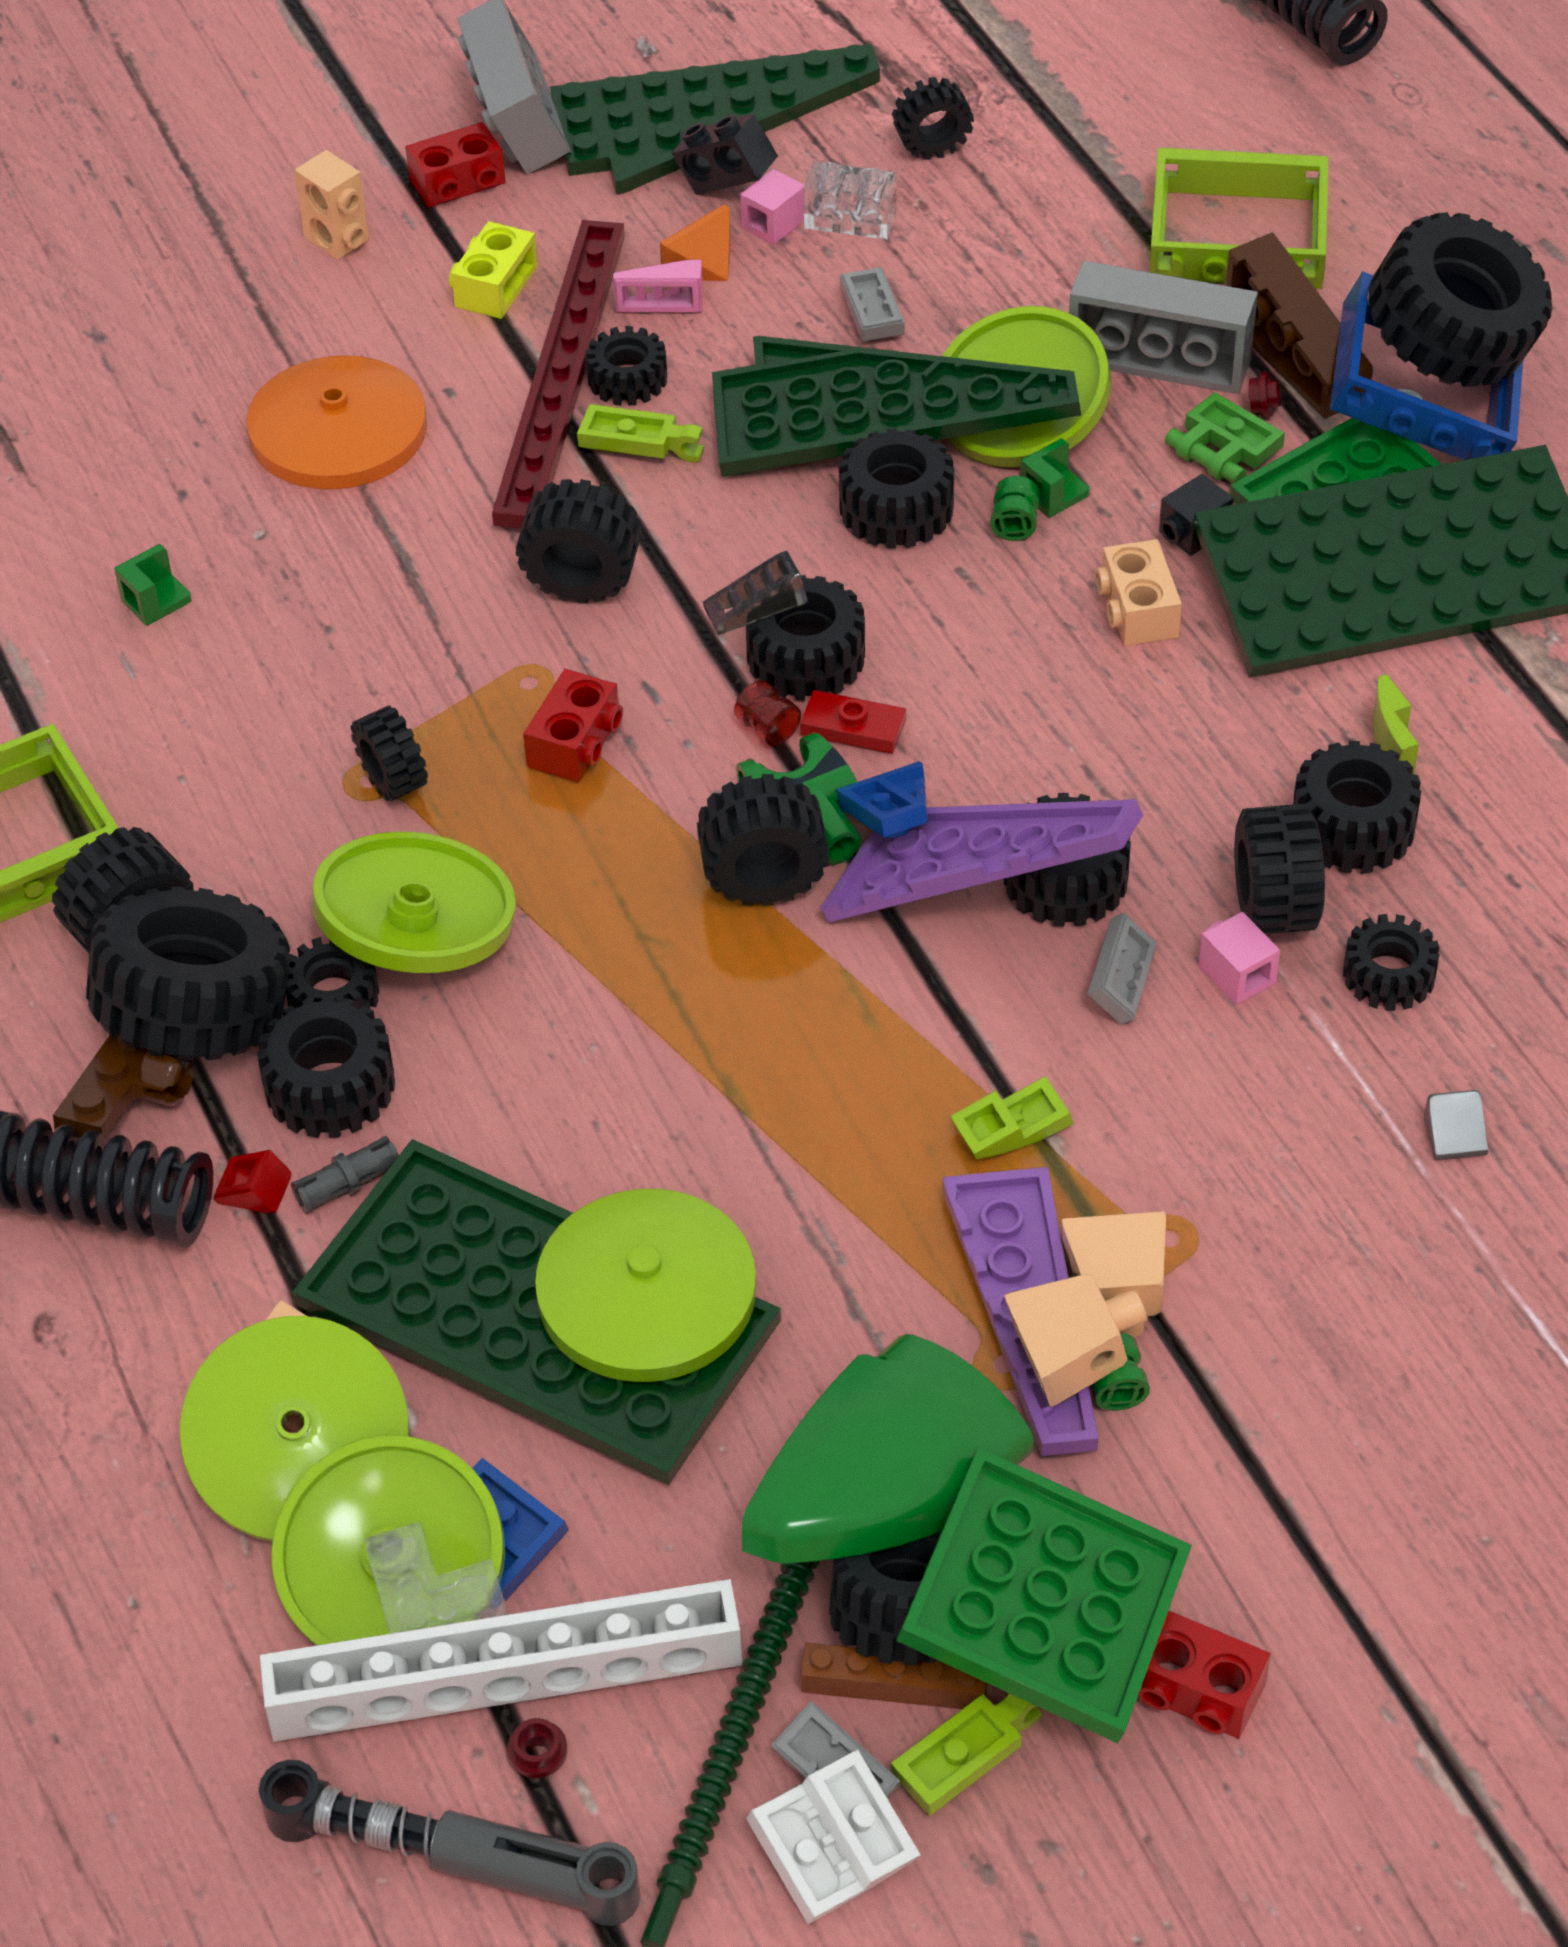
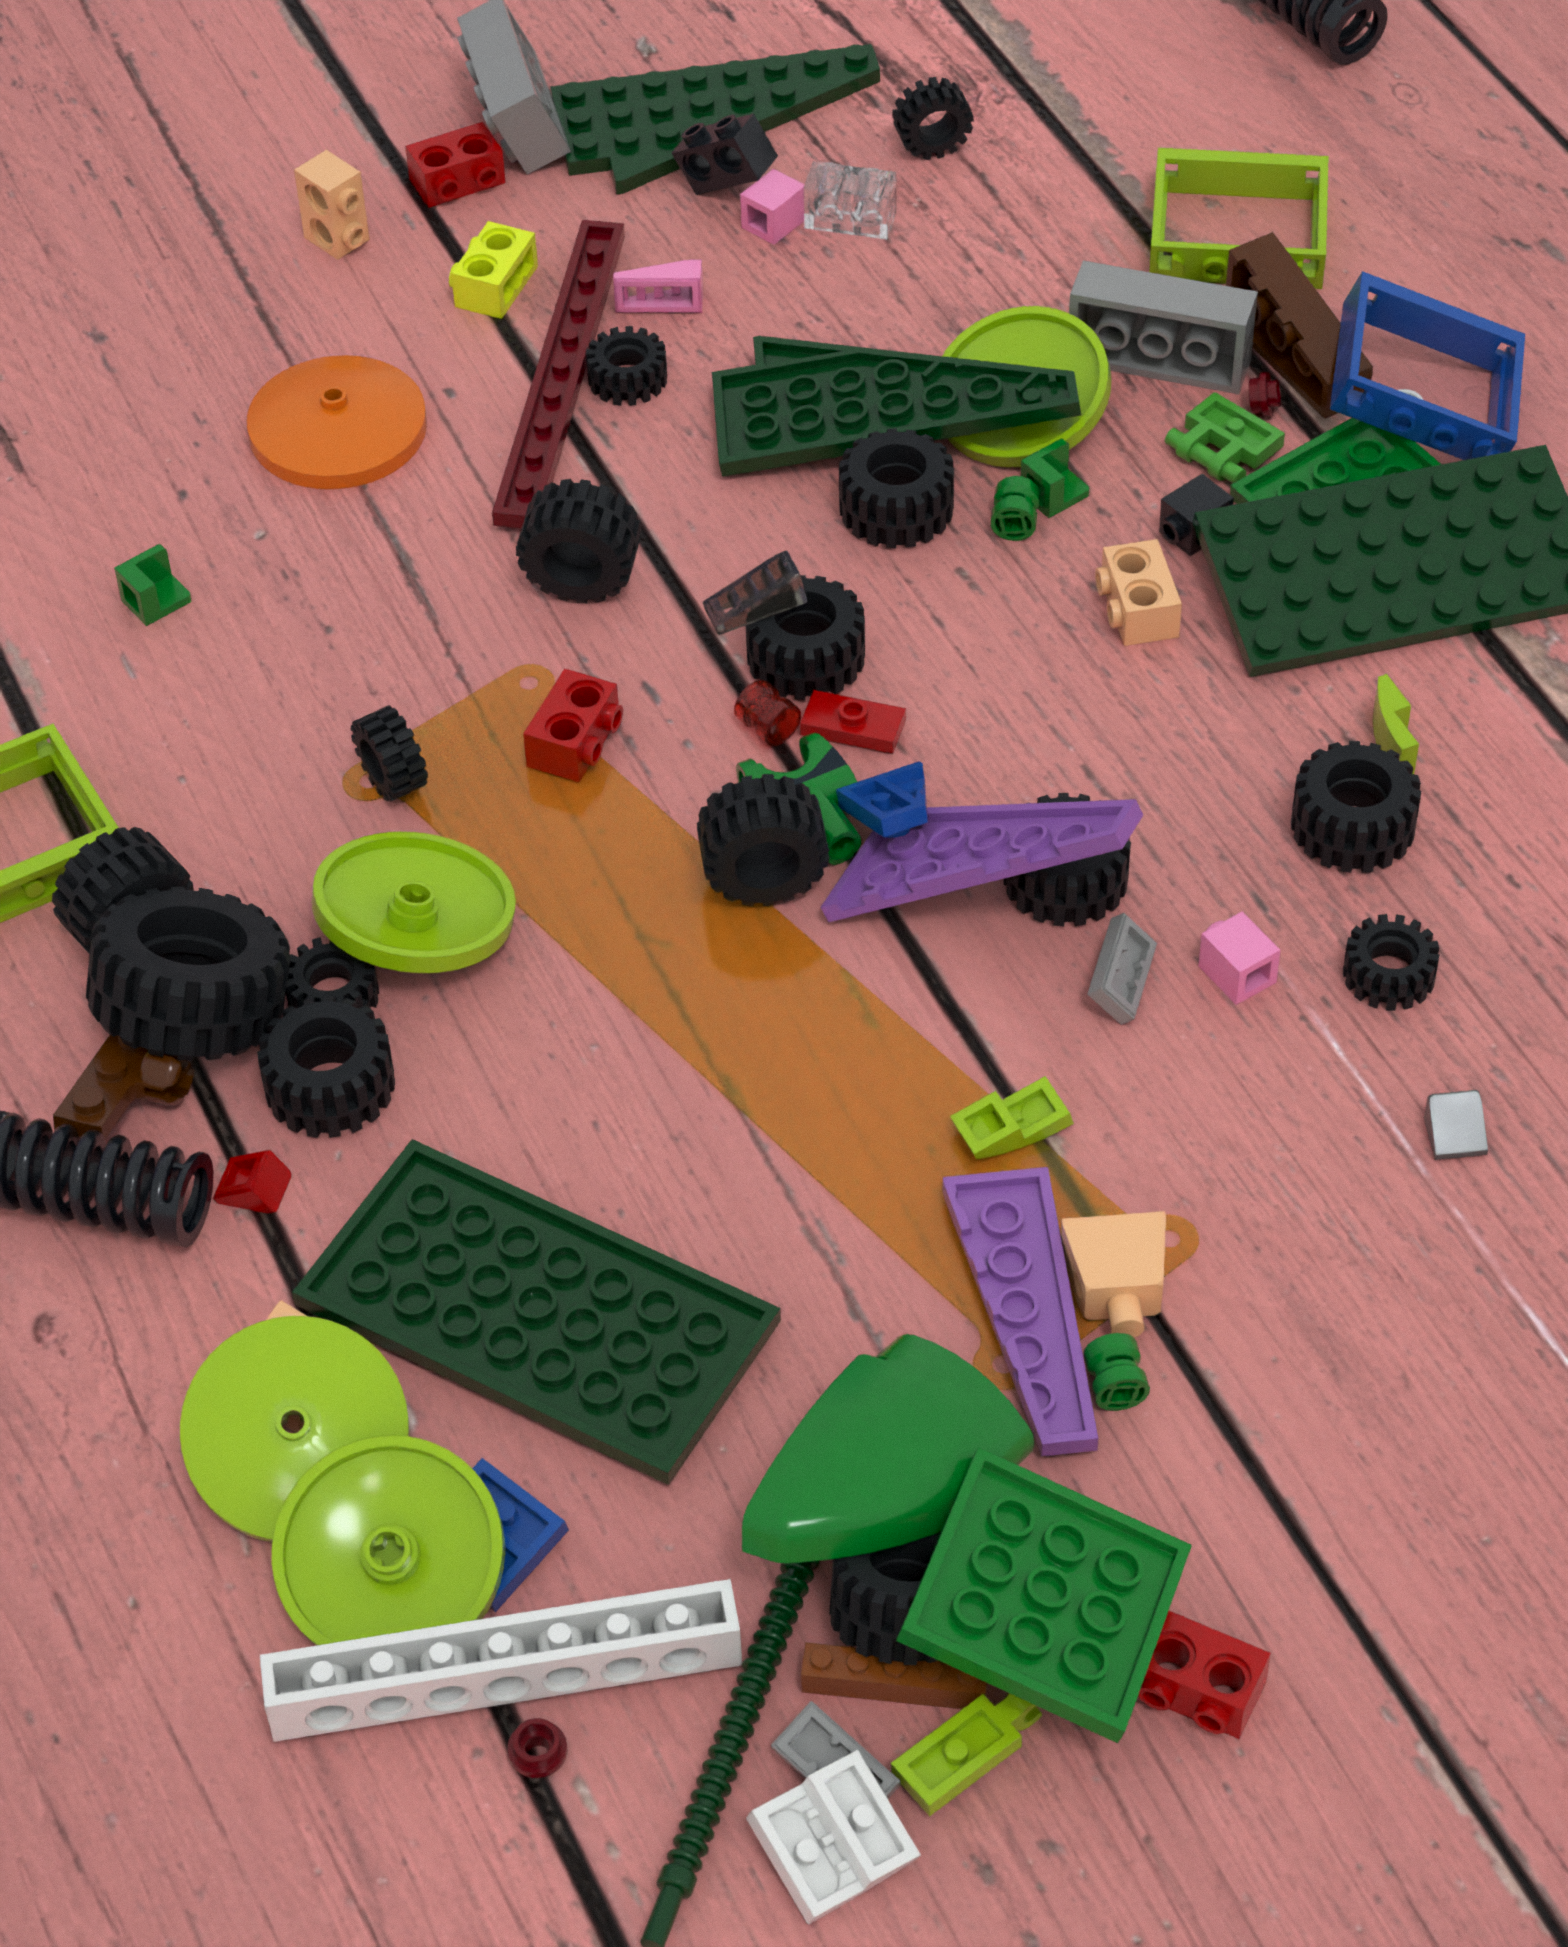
piece [258,1760,640,1926] -> none
dark grey pin [291,1136,399,1214] -> none
clear plate [364,1521,509,1634] -> none
lime dish [535,1189,756,1382] -> none
lime plate [577,404,704,462] -> none
orange slope [660,204,731,281] -> none
light grey plate [840,267,905,342] -> none
light nougat torso [1004,1274,1148,1407] -> none
black tyre [1234,804,1325,934] -> none
black tyre [1369,212,1552,387] -> none

